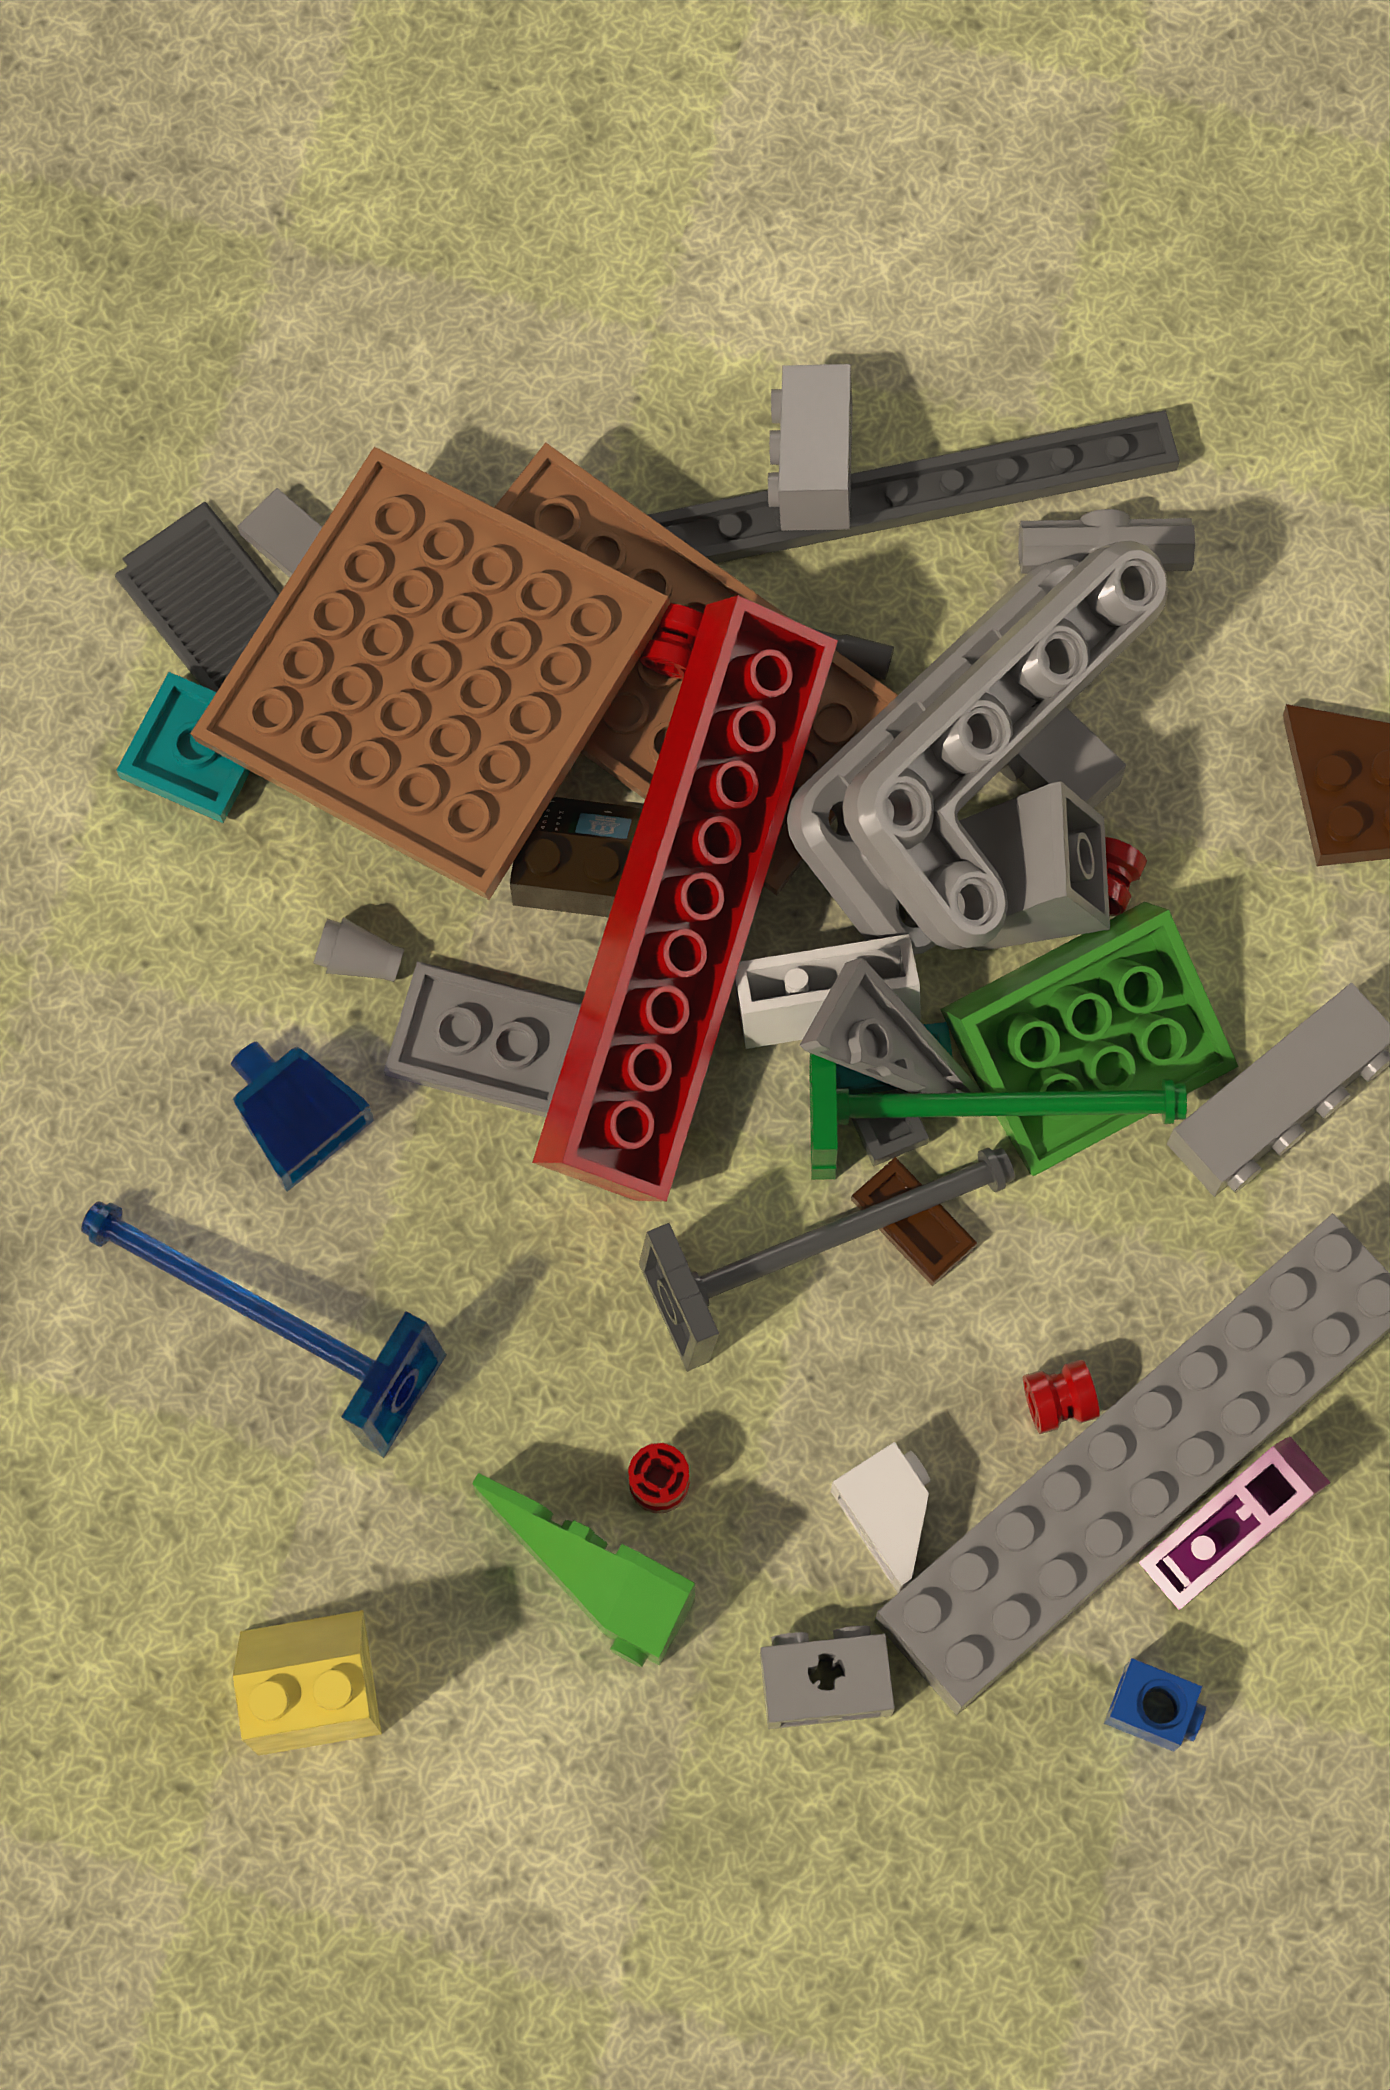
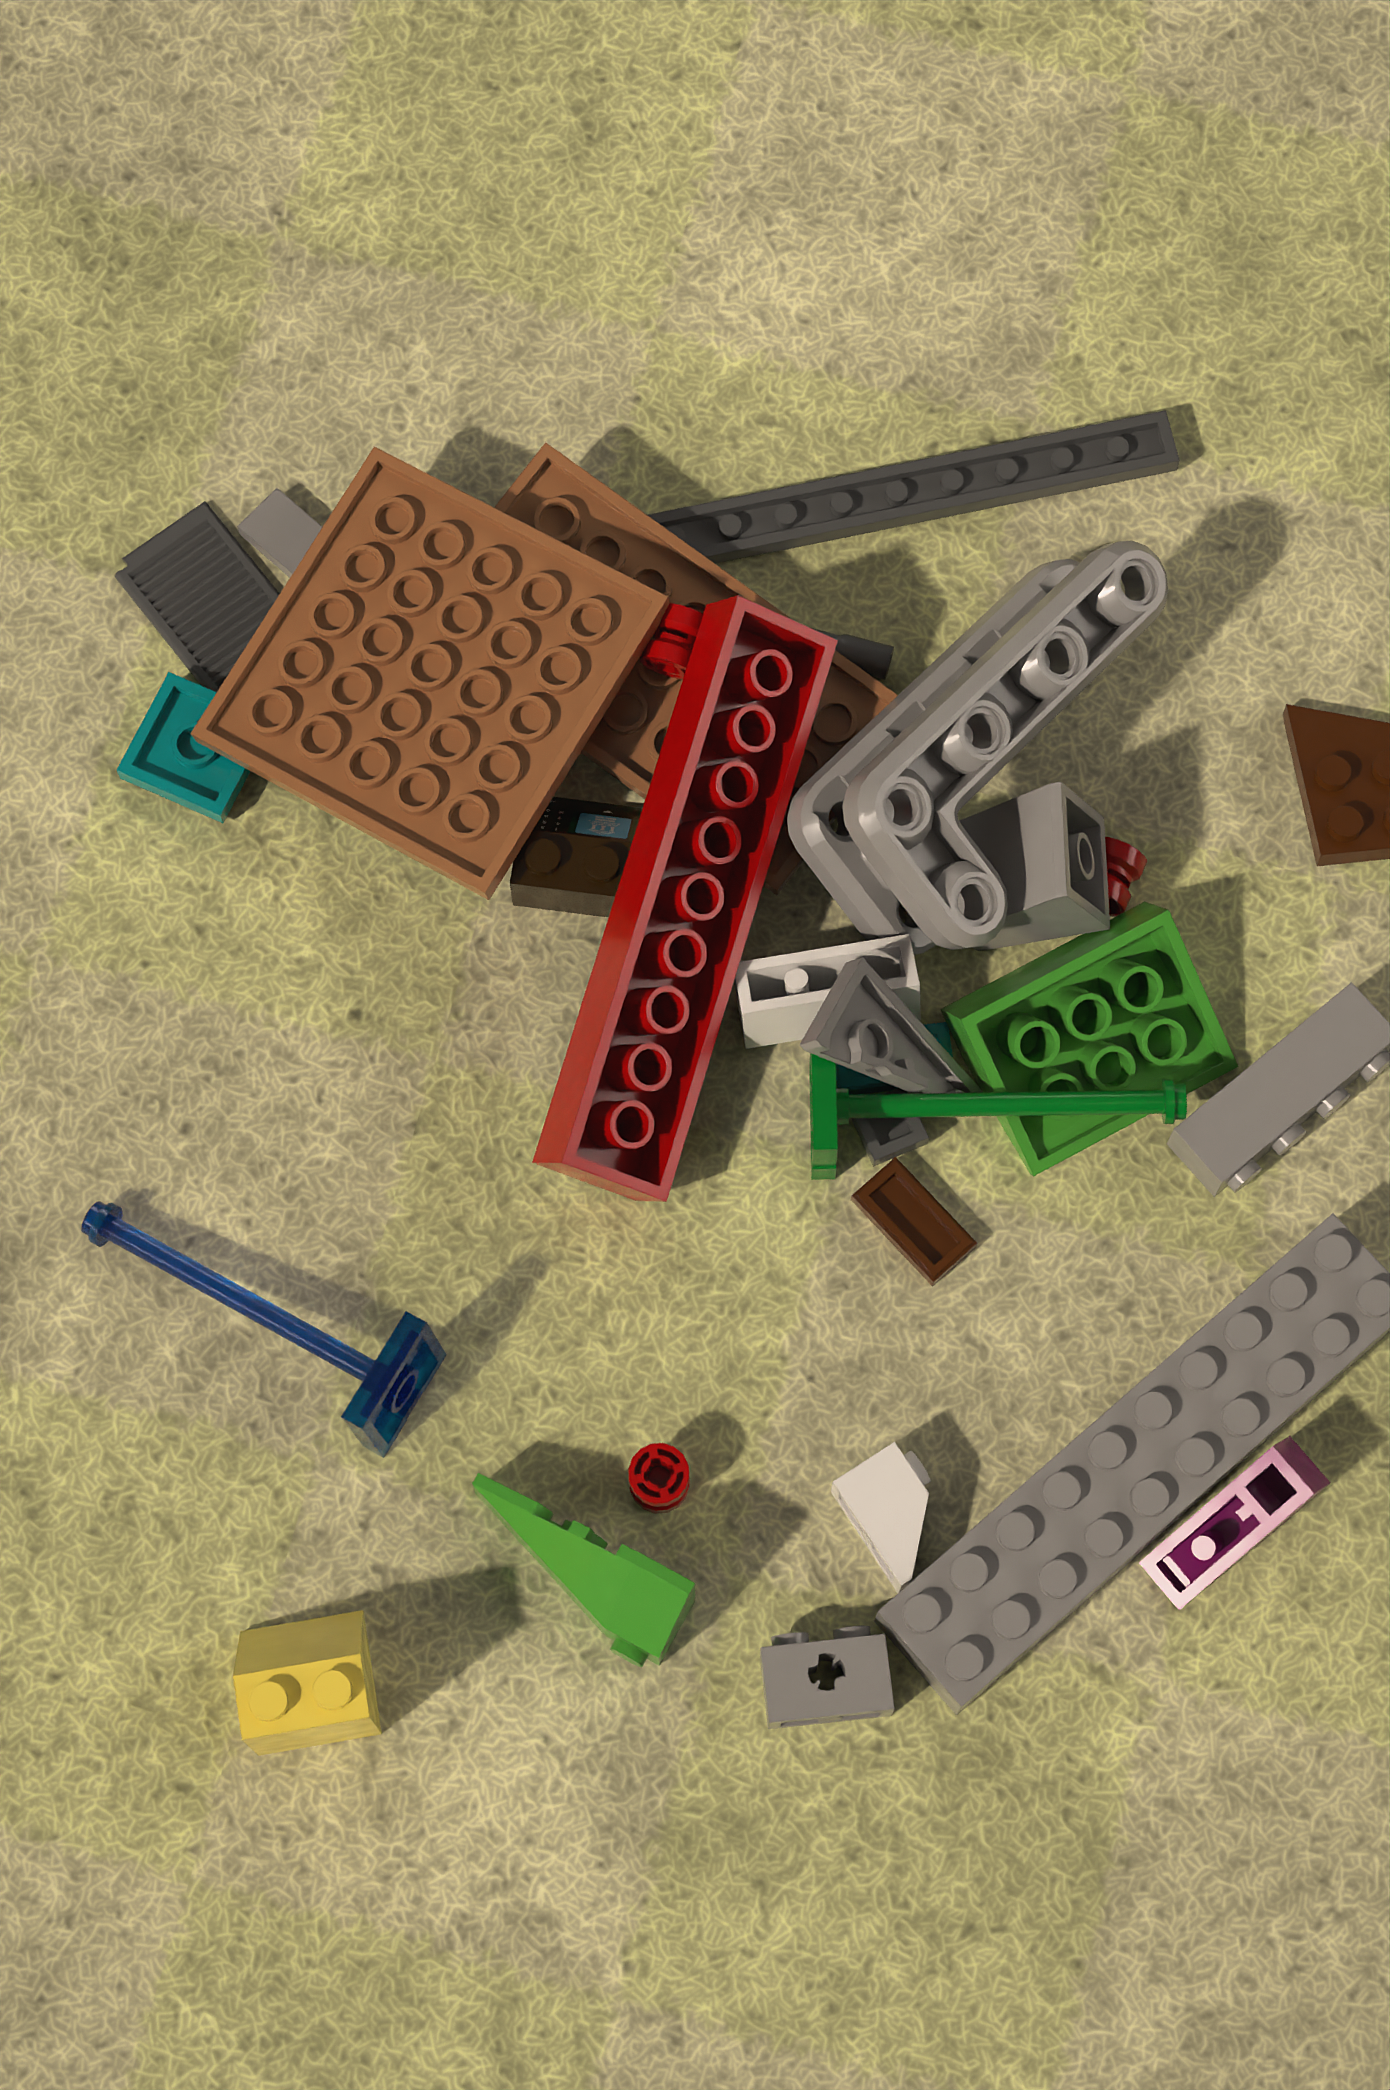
clear blue torso [231,1041,374,1192] -> none
light grey cone [313,917,404,982] -> none
light grey tile [384,961,581,1117] -> none
dark grey tile [639,1147,1015,1372] -> none
light grey brick [768,364,853,531] -> none
light grey brick [1000,707,1126,809] -> none
light grey piece [1018,509,1195,574] -> none
red wheel [1023,1359,1100,1434] -> none
blue brick [1104,1658,1207,1752] -> none

